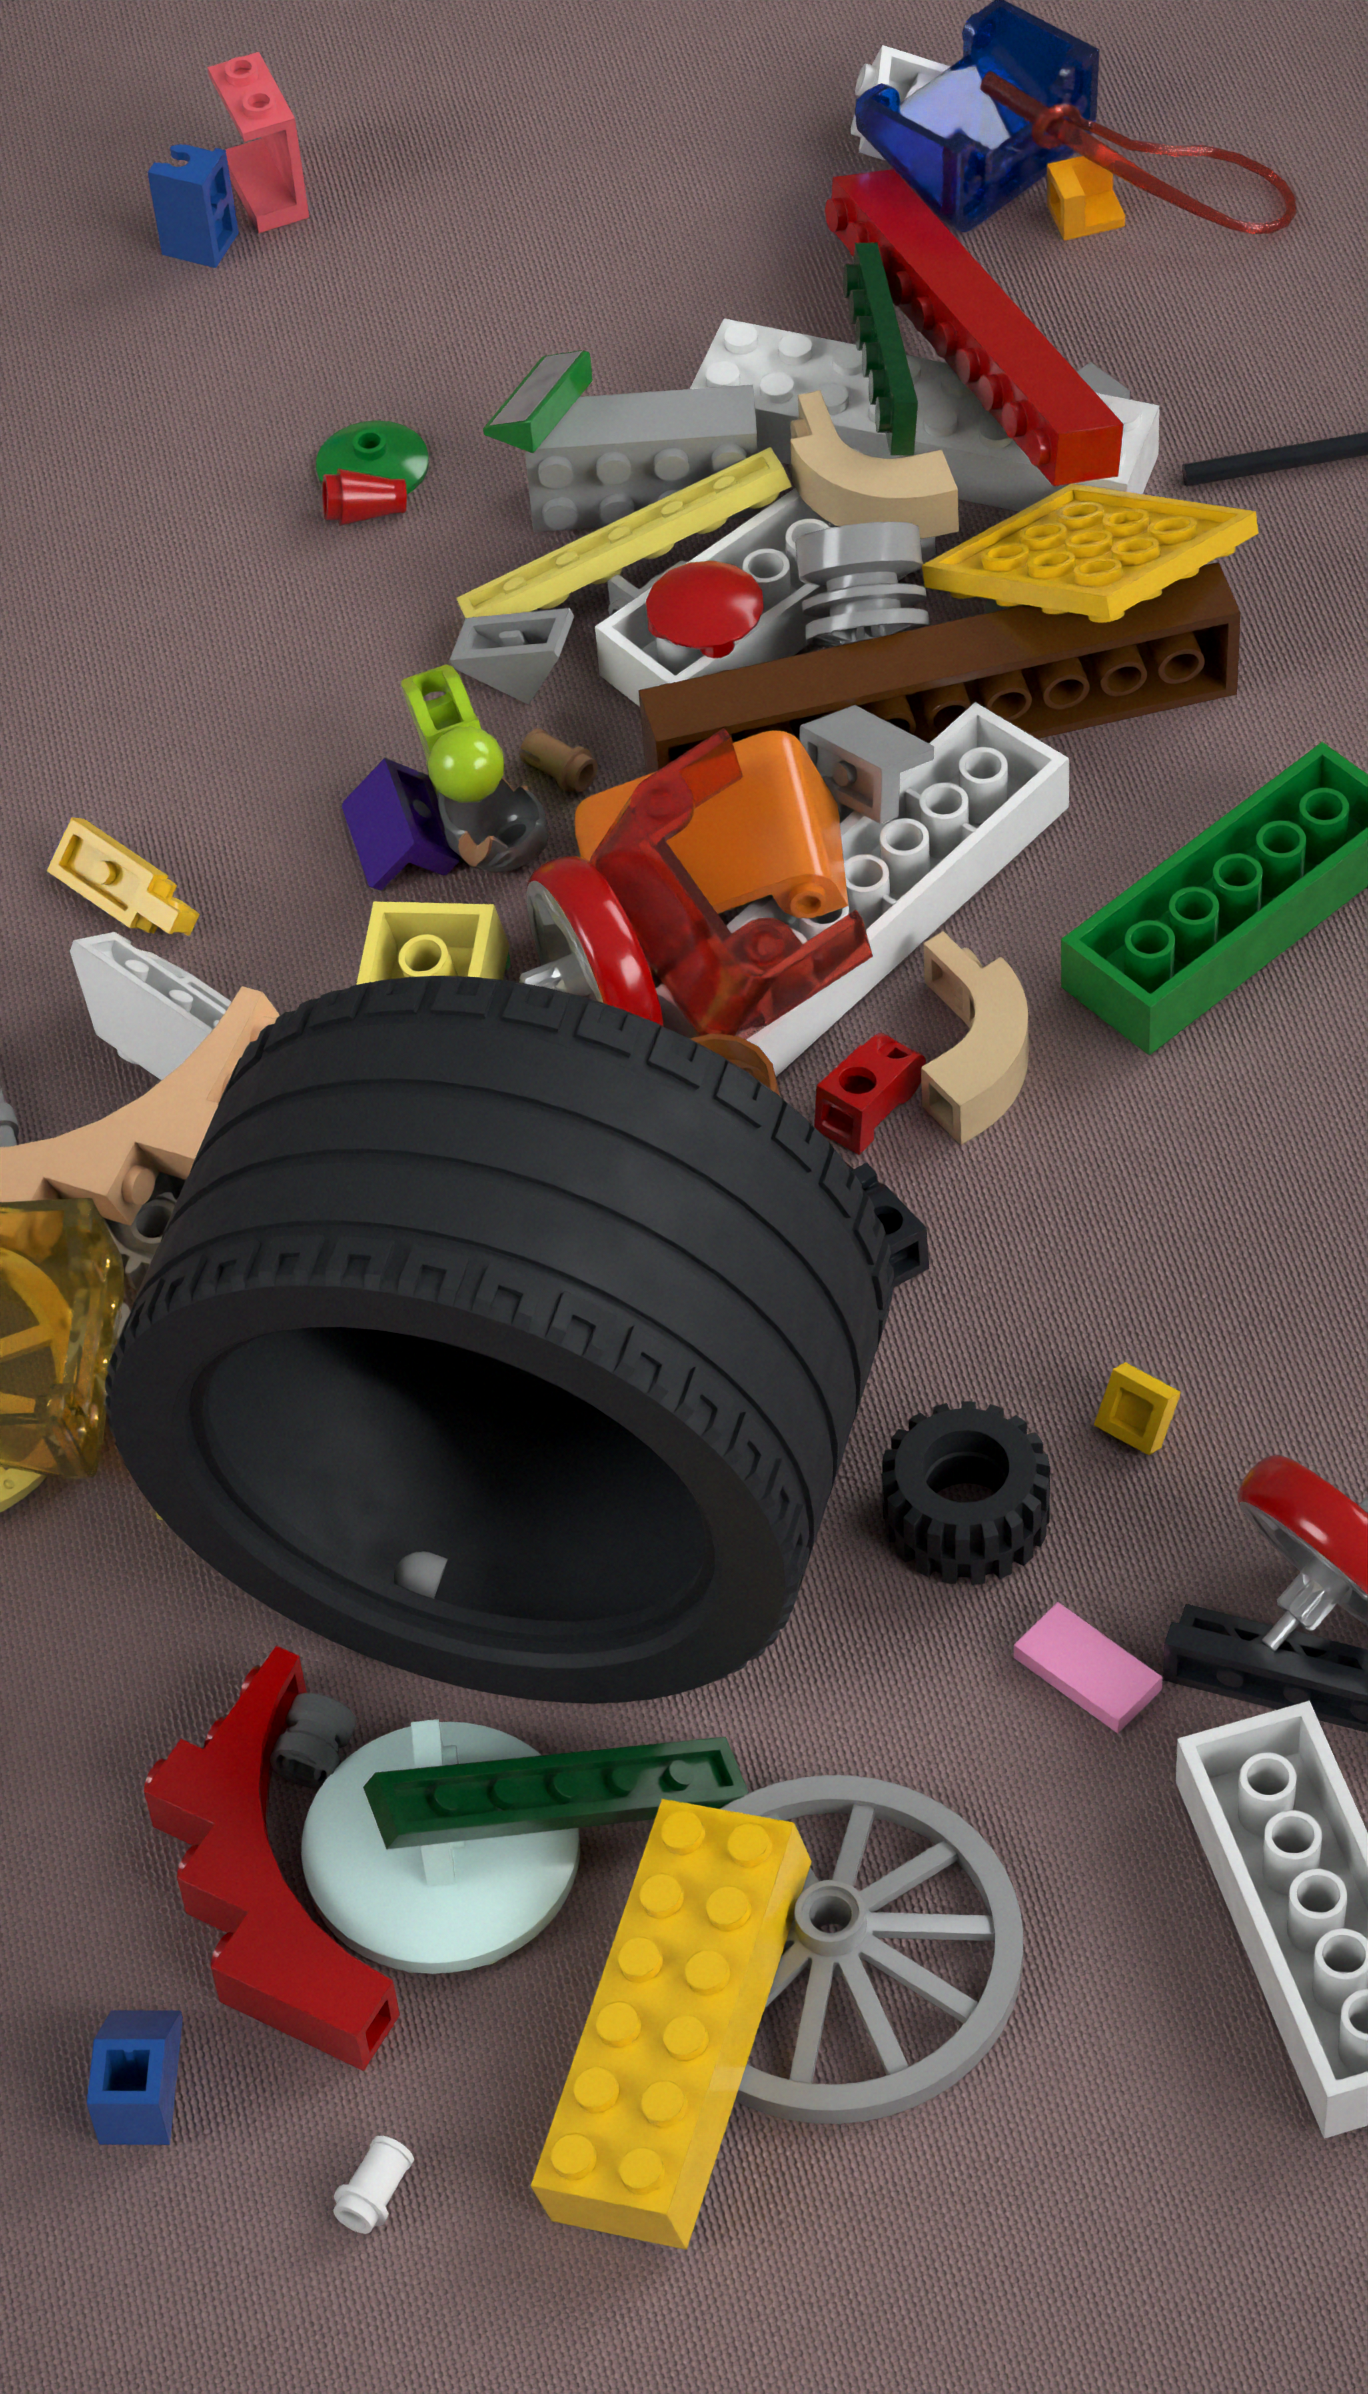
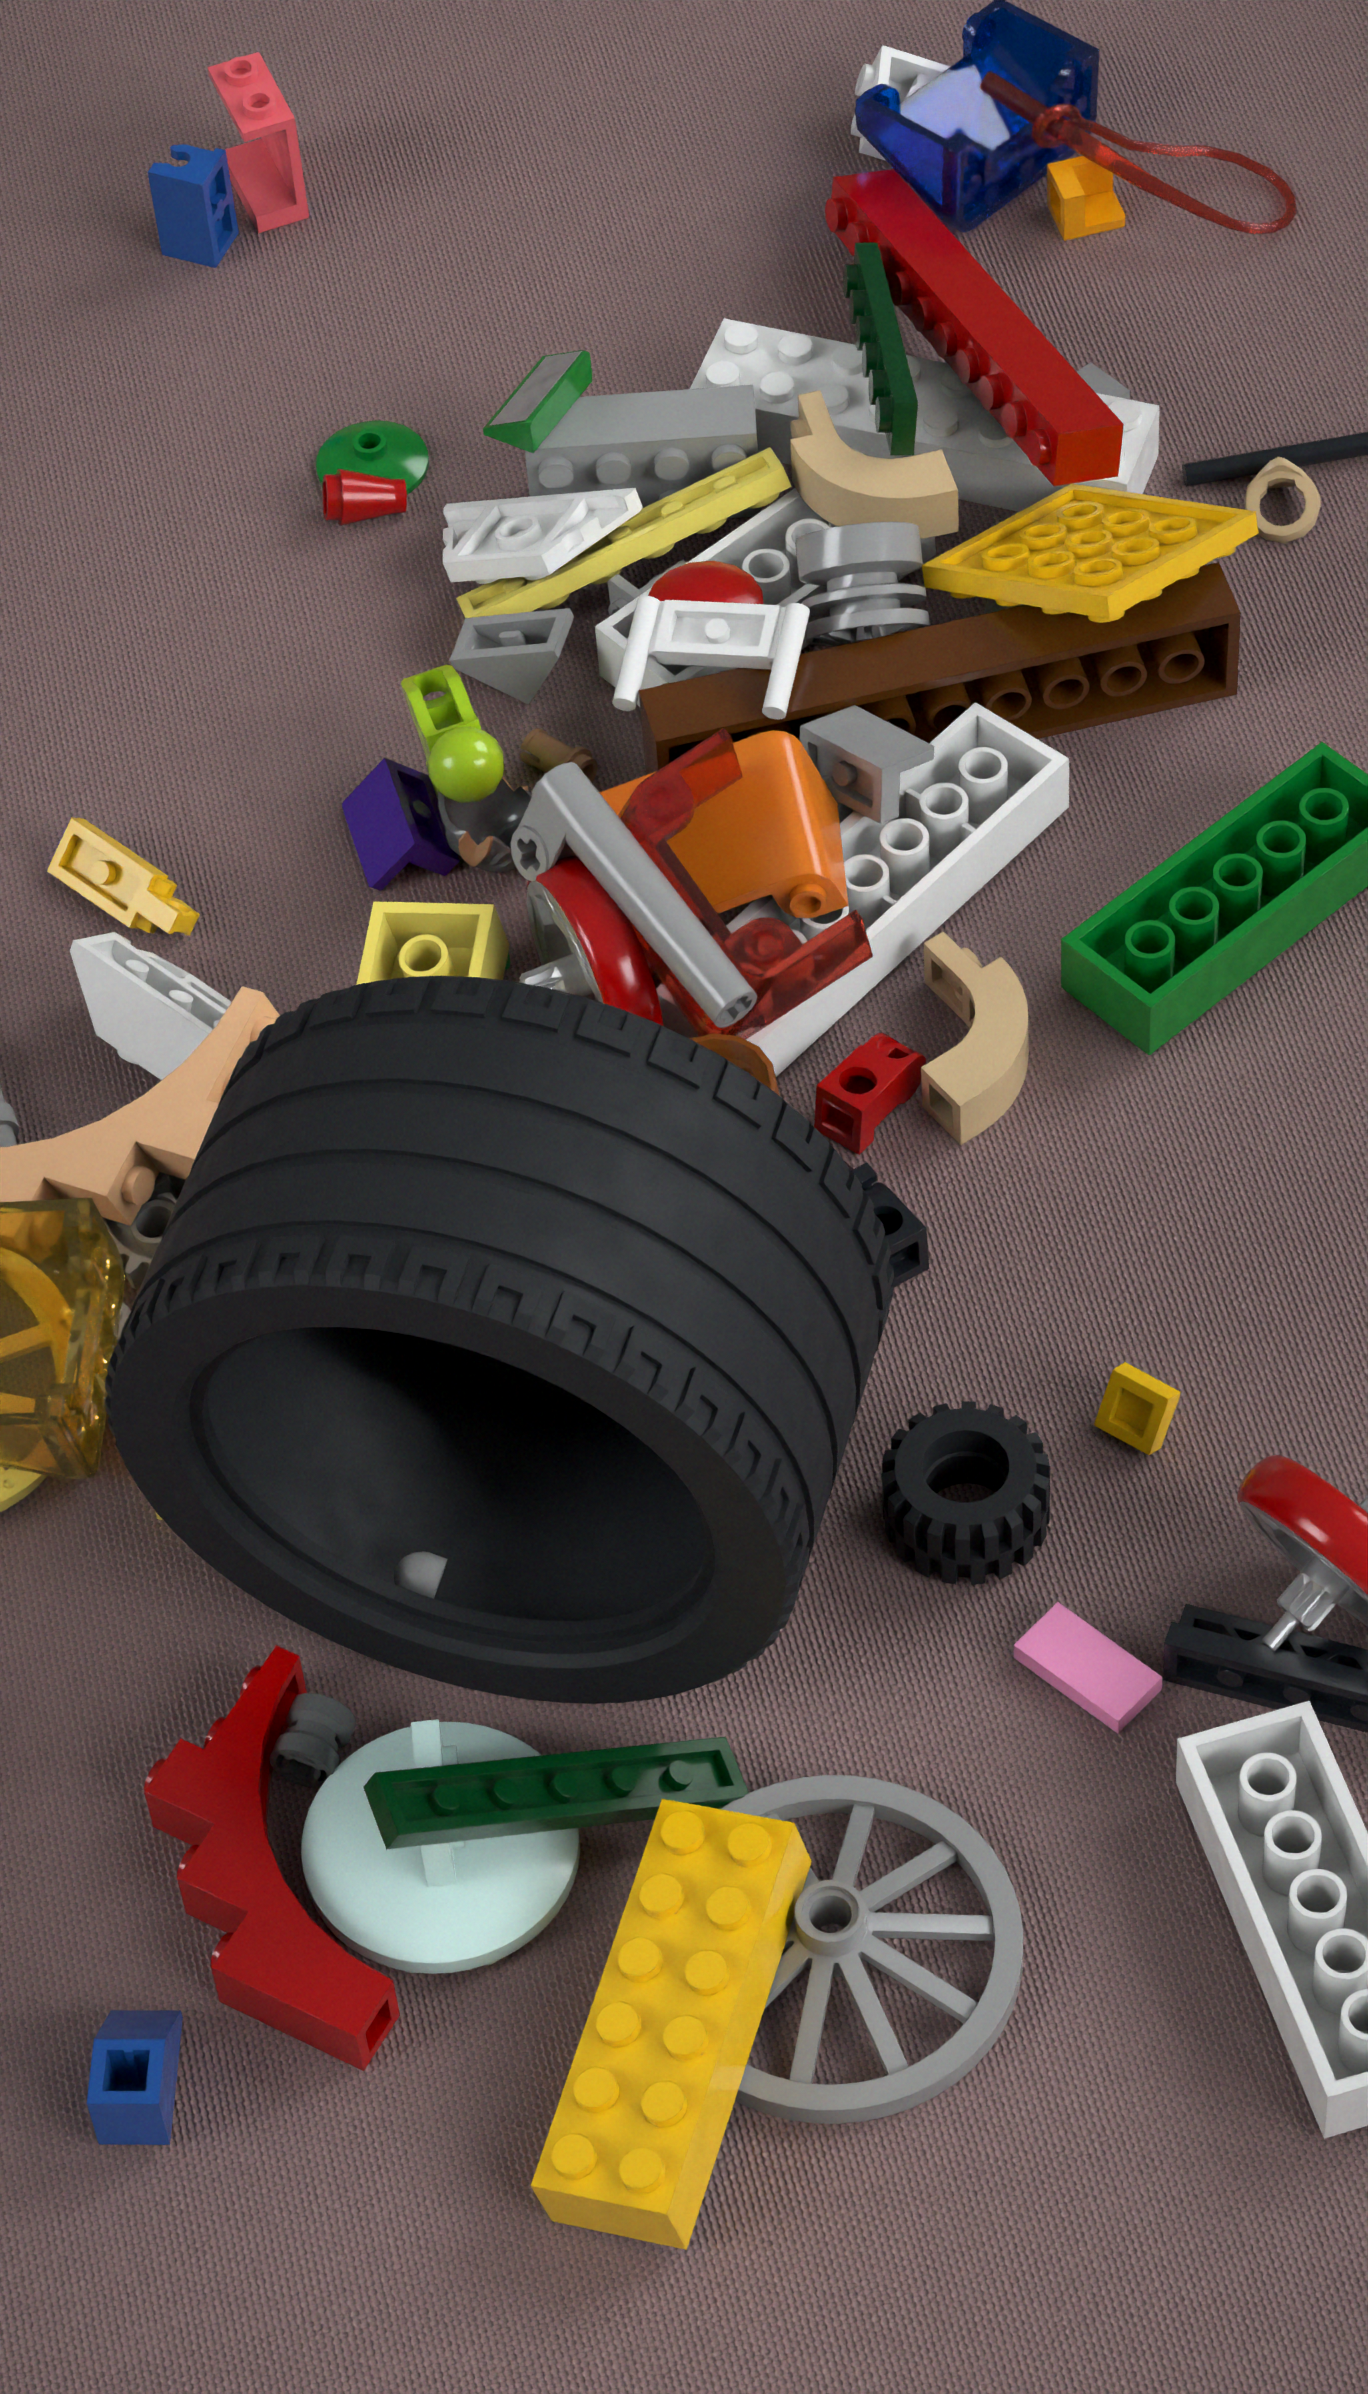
white pin [333,2136,414,2234] -> none
none -> white wing [443,488,643,584]
none -> light grey axle [511,762,757,1028]
none -> white plate [612,596,810,719]
none -> tan piece [1244,457,1321,543]

